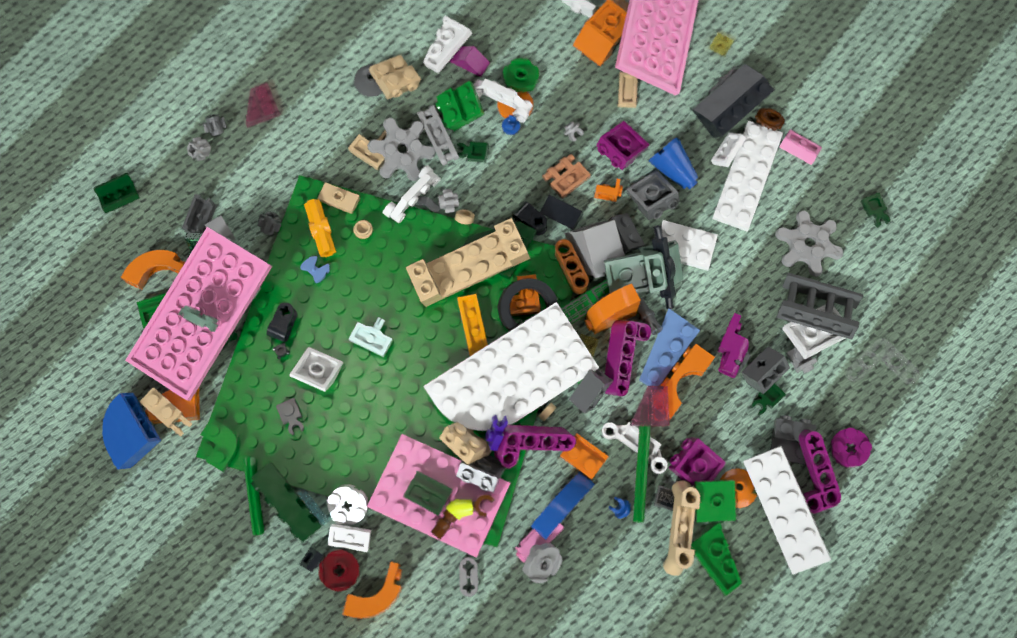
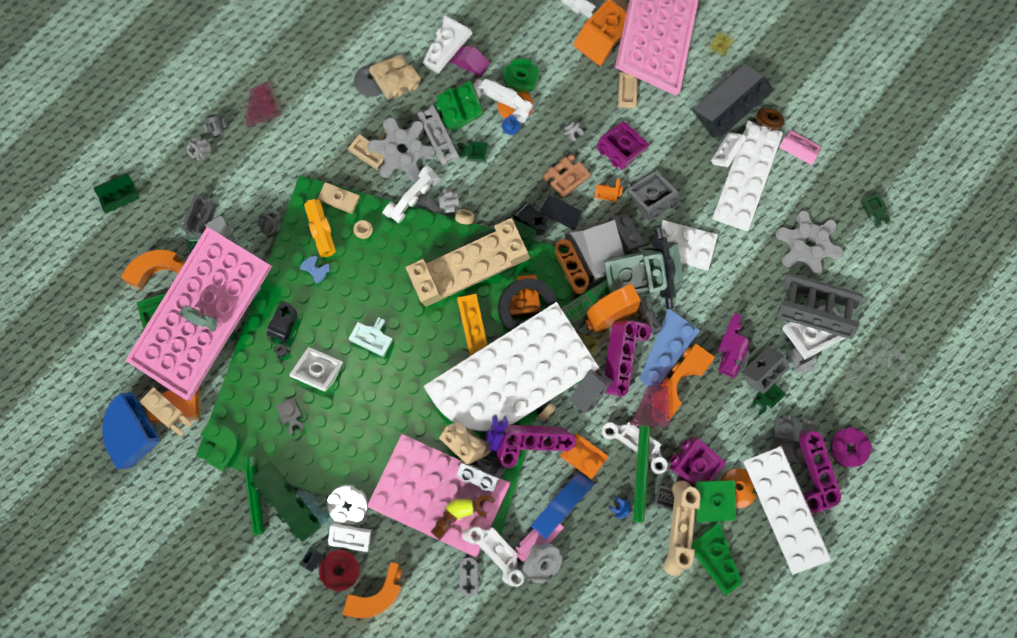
dark green plate [403,471,453,516] -> none
blue cone [648,137,698,189] -> none
none -> white plate [462,527,524,587]

